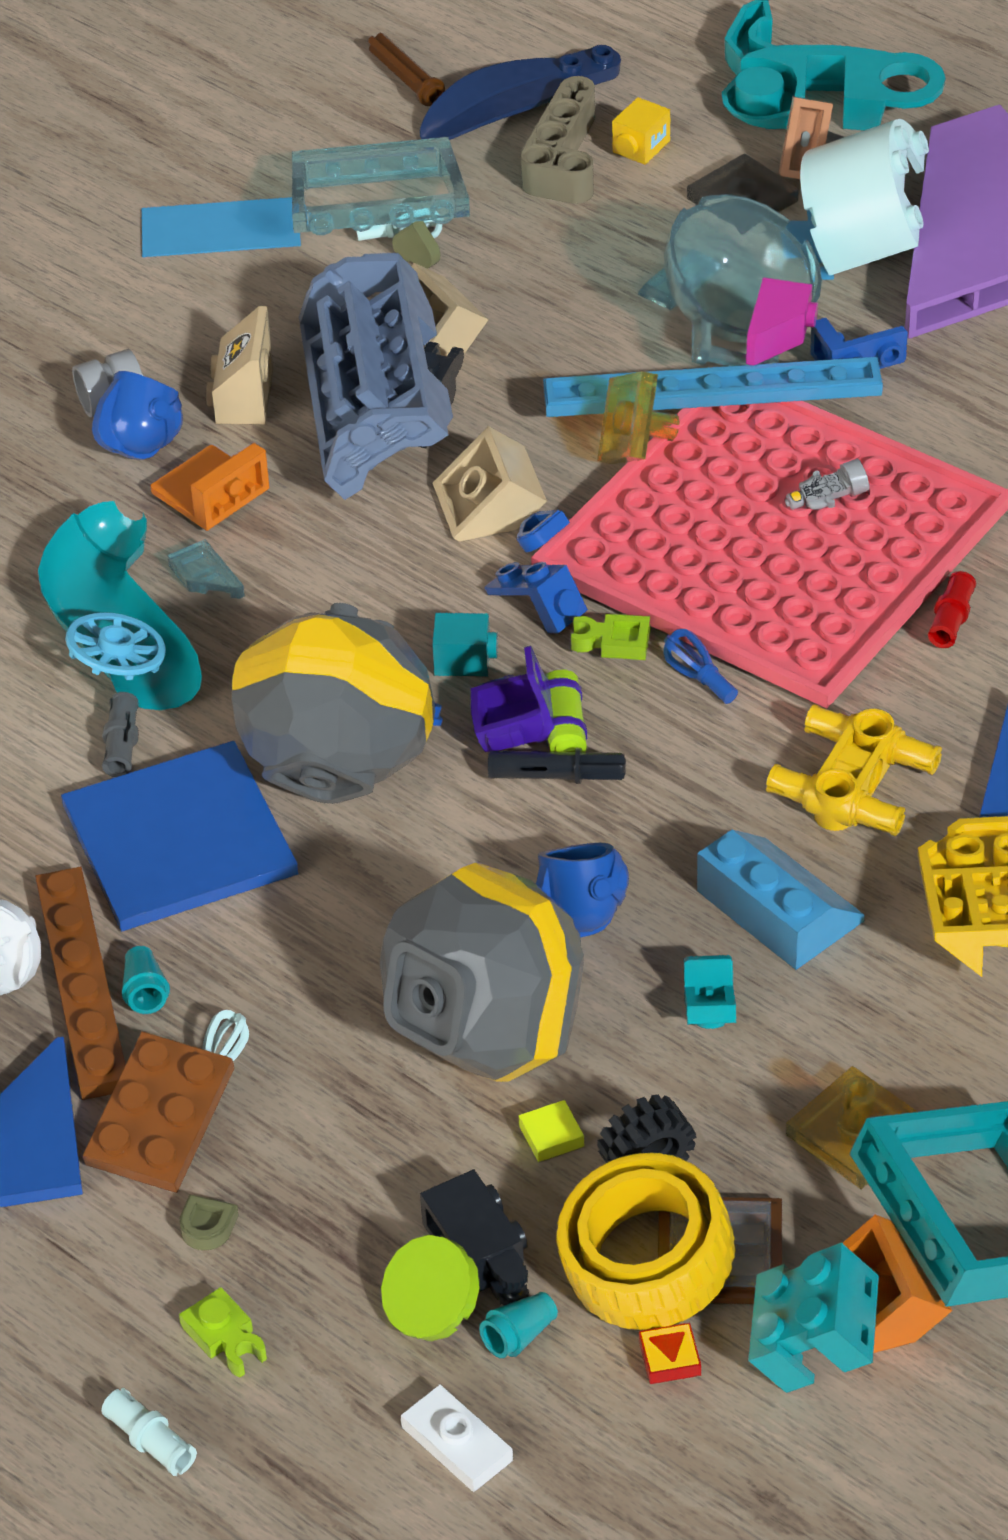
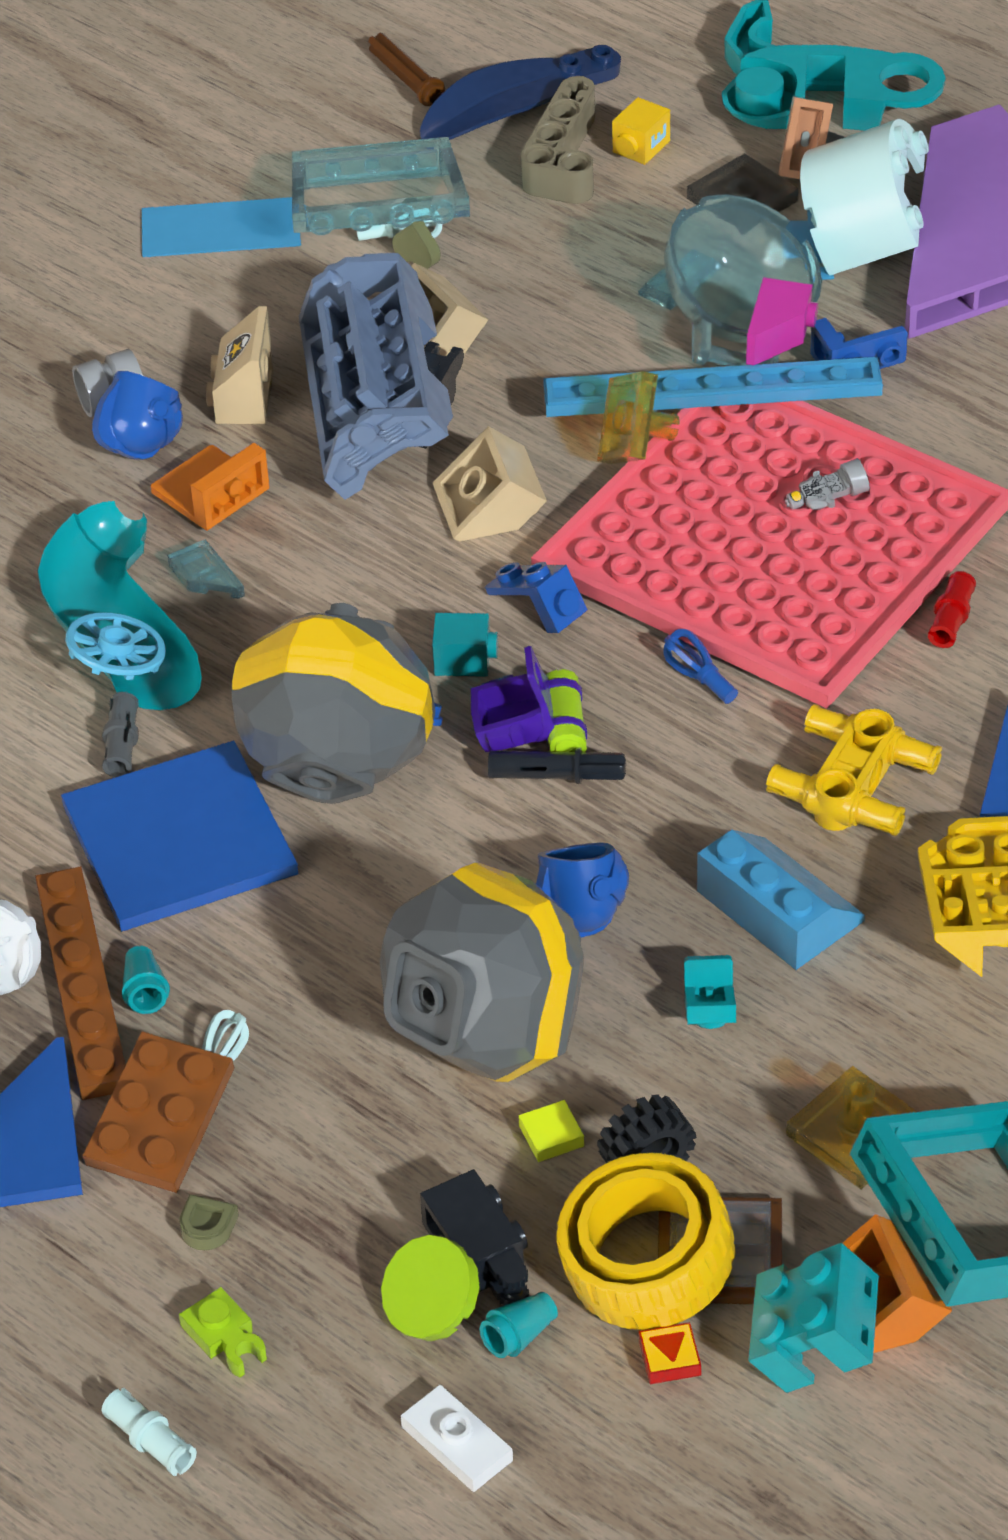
blue tile [516,510,570,552] -> none
lime plate [571,614,650,660] -> none

